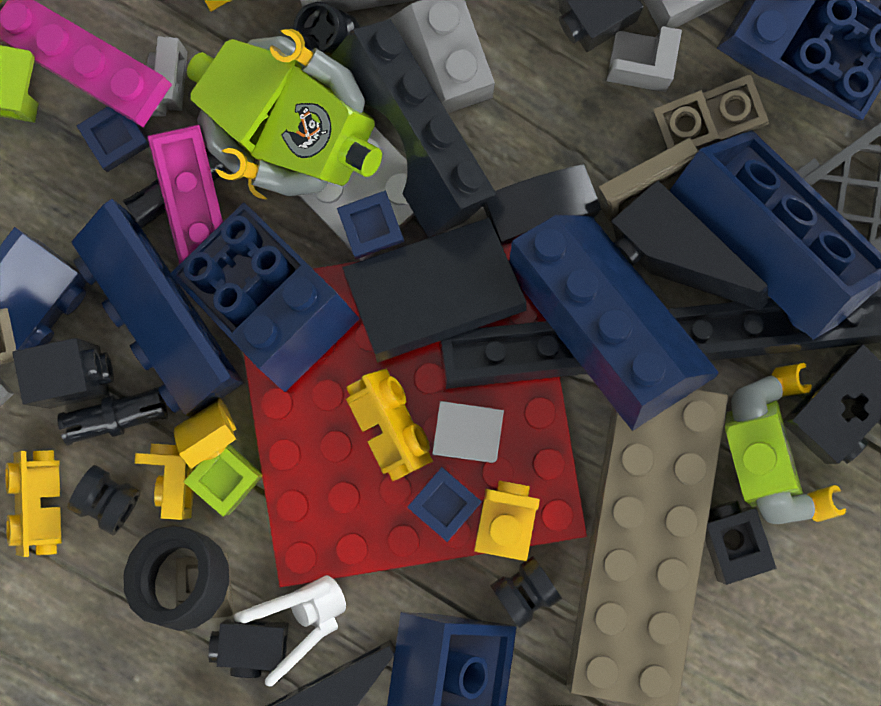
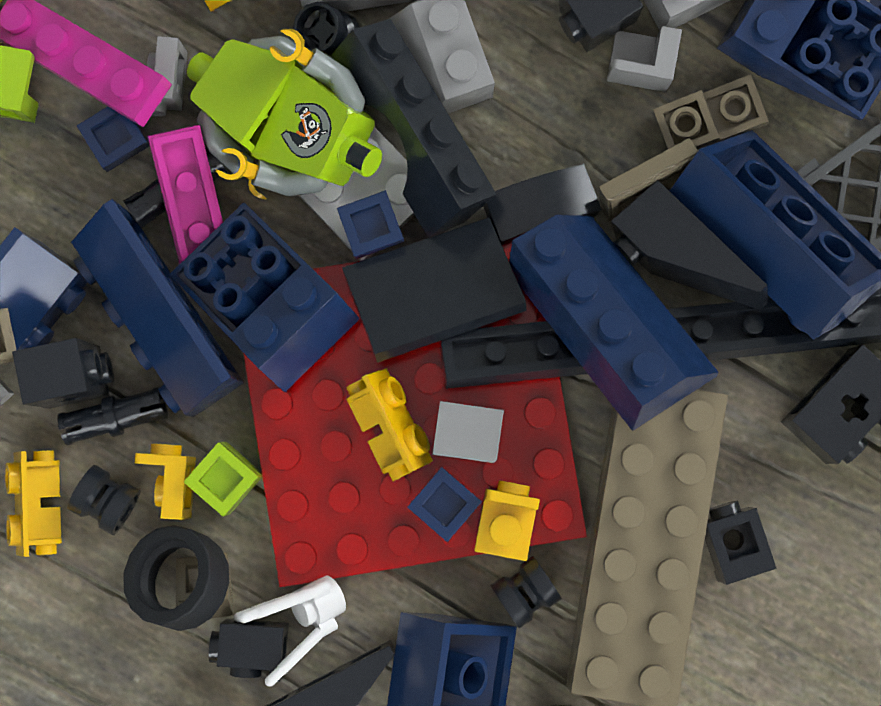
yellow slope [174,398,236,469] -> none
torso [725,363,846,524] -> none

